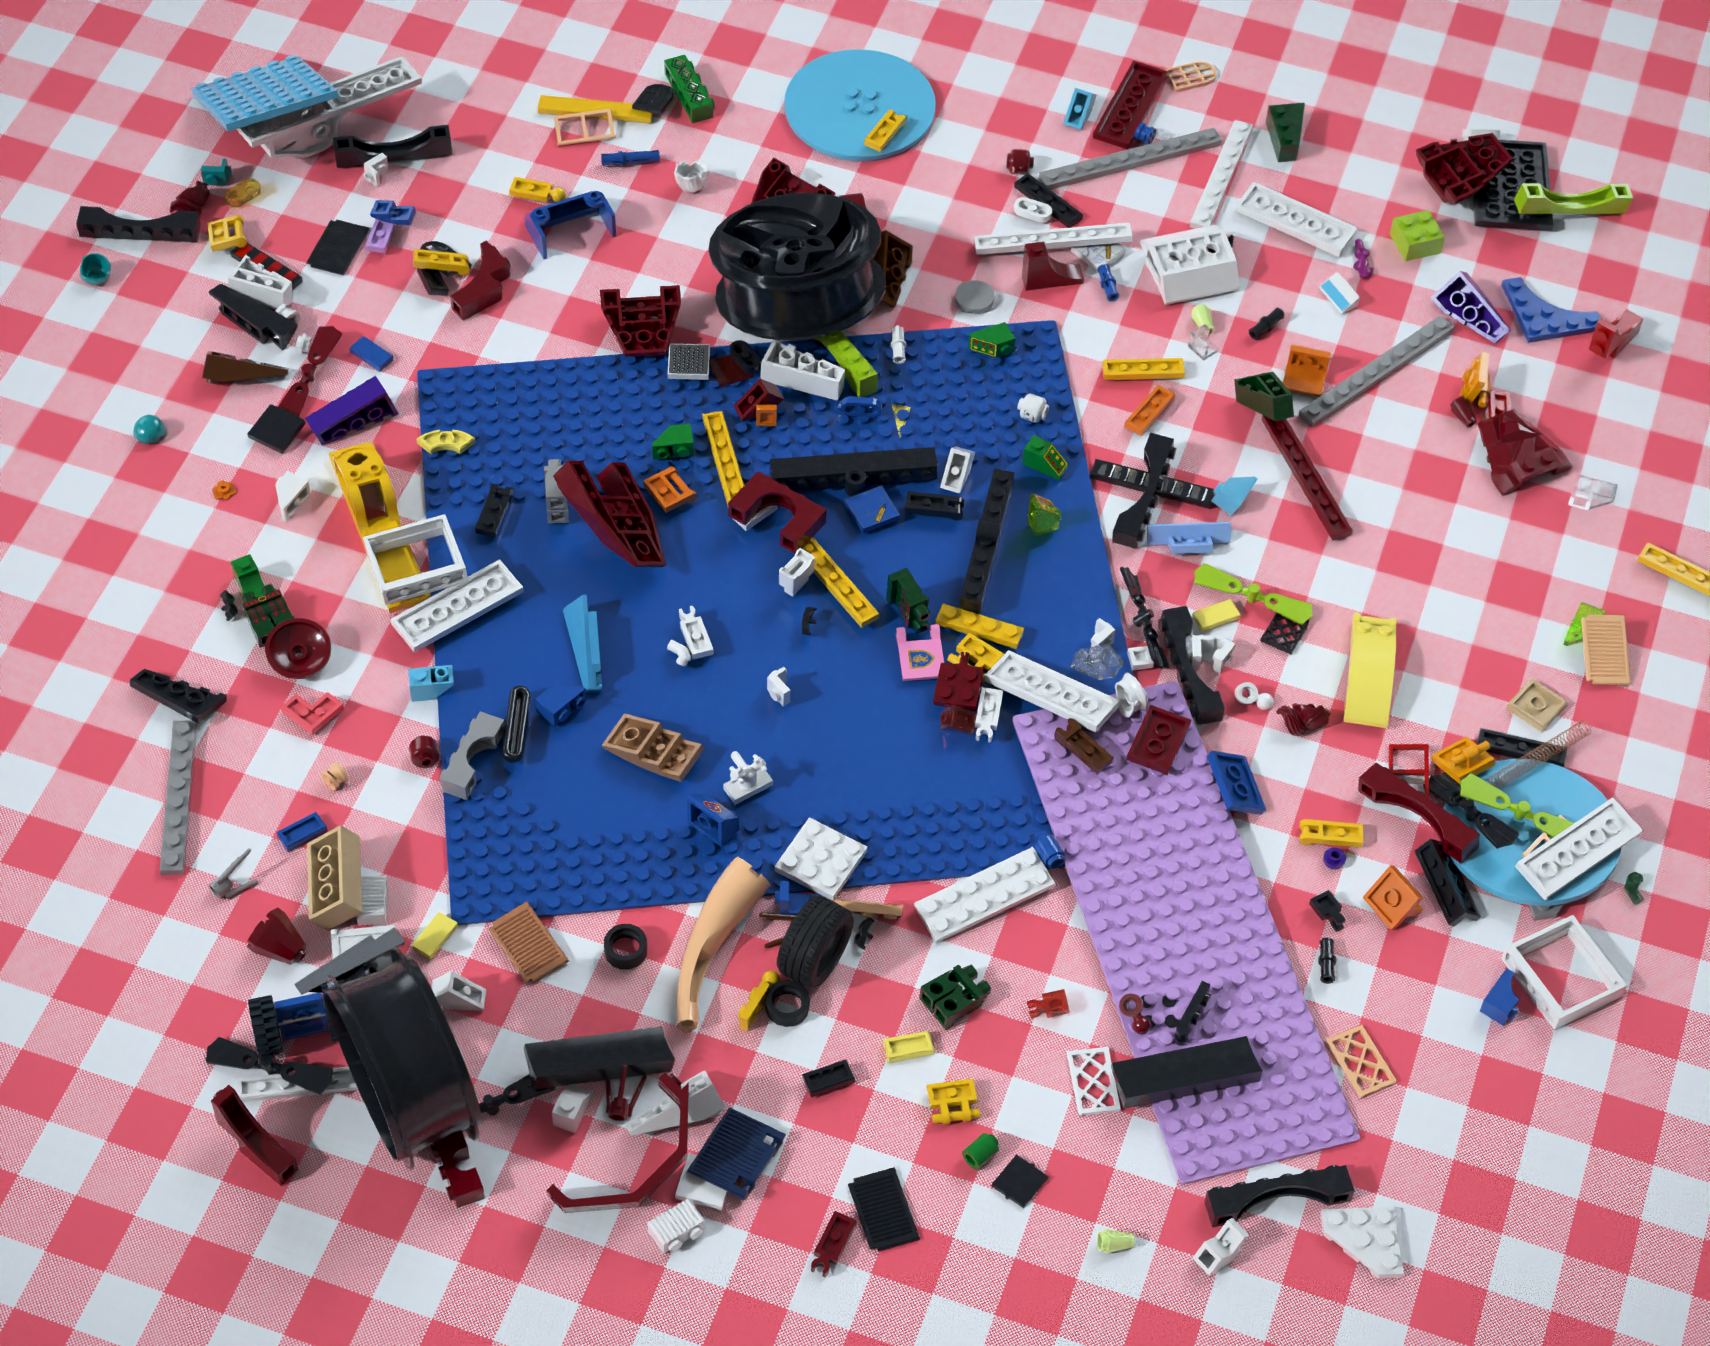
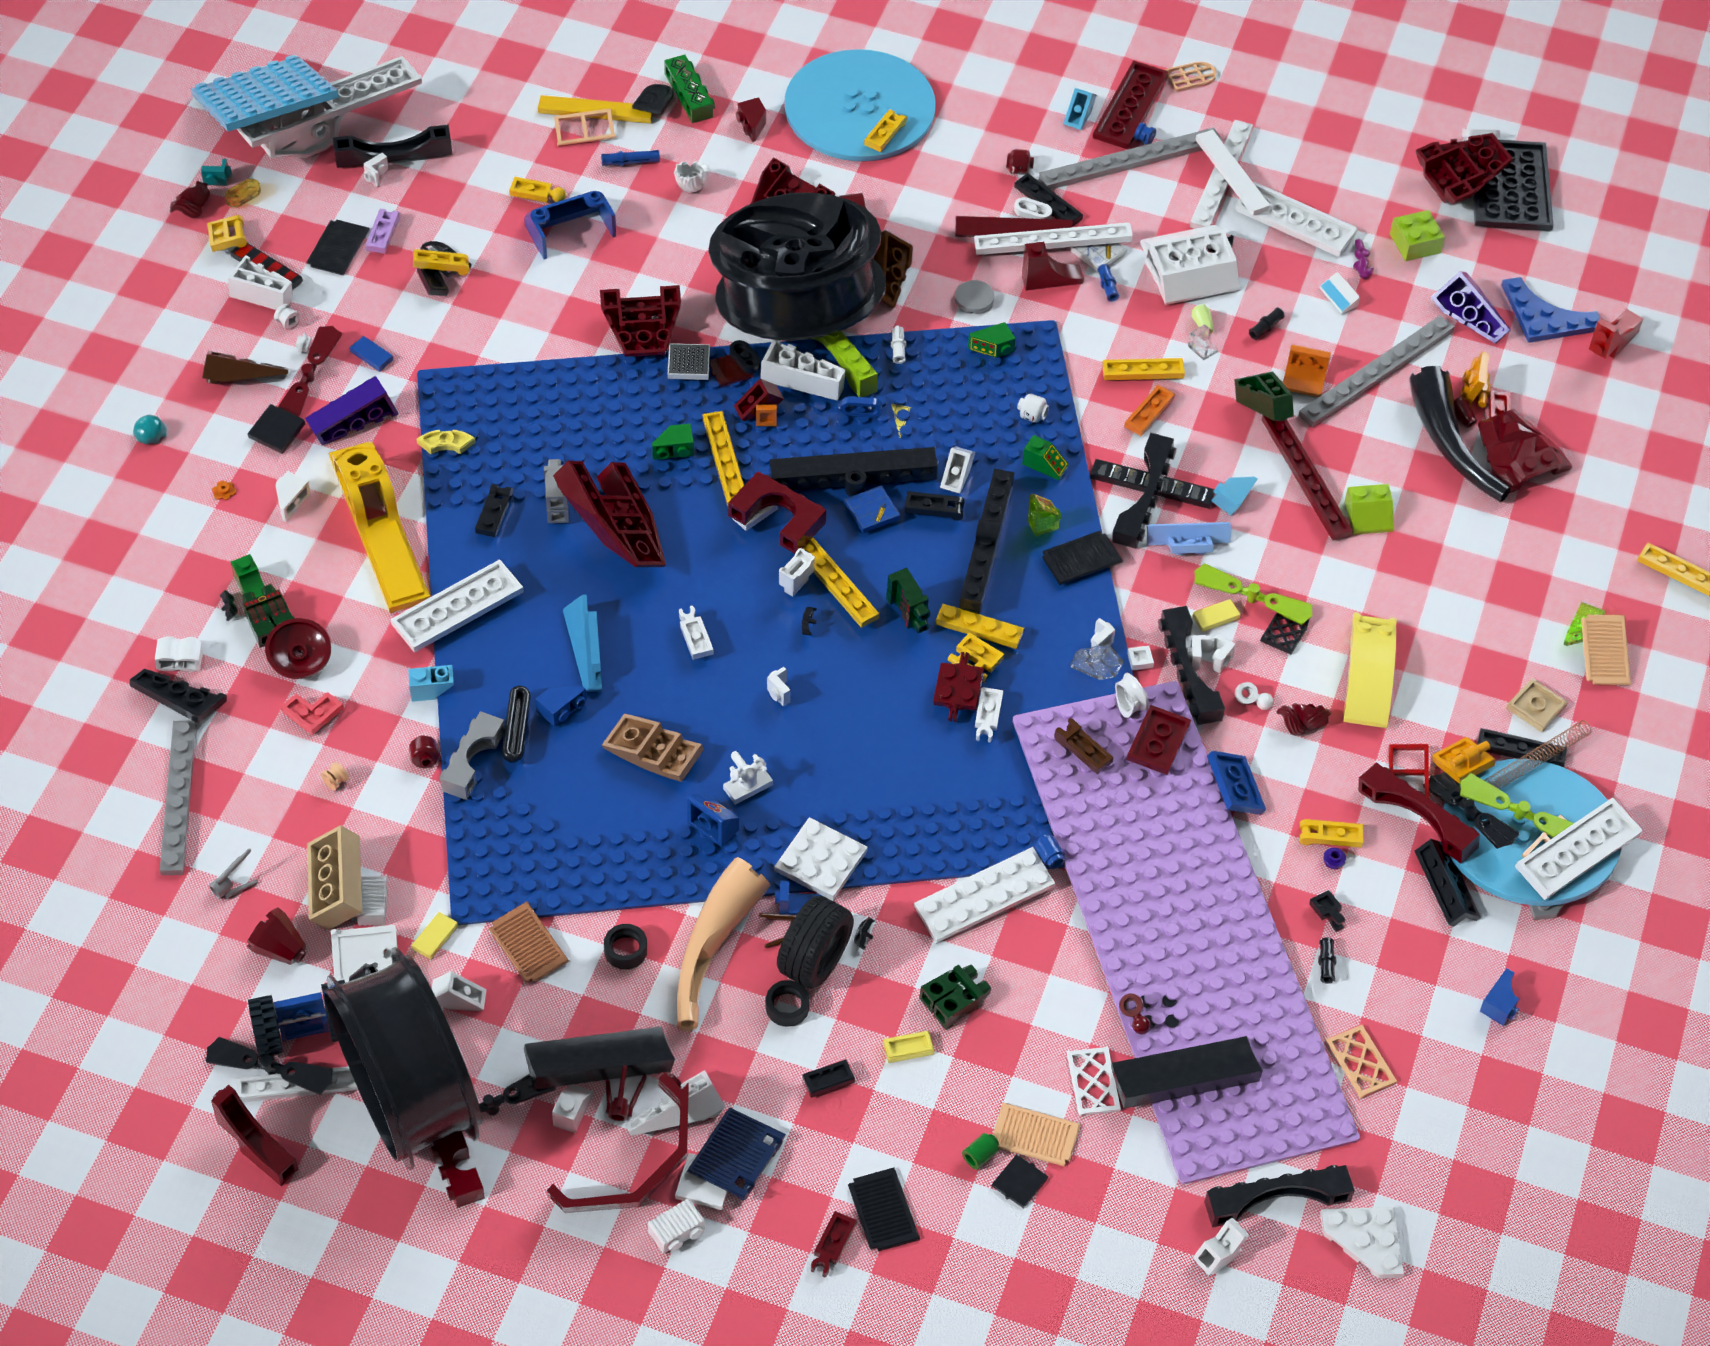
black arch [76,206,201,242] -> none
teal hair [79,253,111,285] -> none
black wedge [209,284,298,350] -> none
blue tile [276,812,328,852] -> none
wedge [294,927,405,995] -> none
white window [363,514,468,605] -> none
blue slope [370,200,416,226] -> none
dark red arch [450,240,511,321] -> none
orange plate [643,467,698,513] -> none
white arm [667,640,691,667] -> none
yellow plate [737,970,781,1032] -> none
light nougat plate [834,898,903,919] -> none
bright pink flag [896,624,944,681] -> none
yellow plate [926,1078,980,1125] -> none
clear red bracket [940,706,977,735] -> none
white plate [985,650,1120,732] -> none
clear red plate [1027,989,1070,1018] -> none
yellowish green cone [1097,1229,1135,1254] -> none
black piece [1120,567,1169,669] -> none
black plate [1174,981,1212,1046] -> none
dark green wedge [1265,102,1305,162] -> none
orange bracket [1362,865,1423,930] -> none
white window [1501,915,1627,1030] -> none
lime arch [1514,183,1633,214] -> none
clear slope [1568,474,1618,510] -> none
clear green arm [1624,872,1644,905] -> none
none -> white brick [155,637,203,672]
none -> dark red slope [736,97,766,142]
none -> dark red tile [955,216,1073,237]
none -> light nougat window [993,1103,1081,1166]
none -> black window [1042,530,1123,585]
none -> white tile [1195,130,1270,216]
none -> lime slope [1344,484,1394,535]
none -> black brick [1409,366,1511,503]

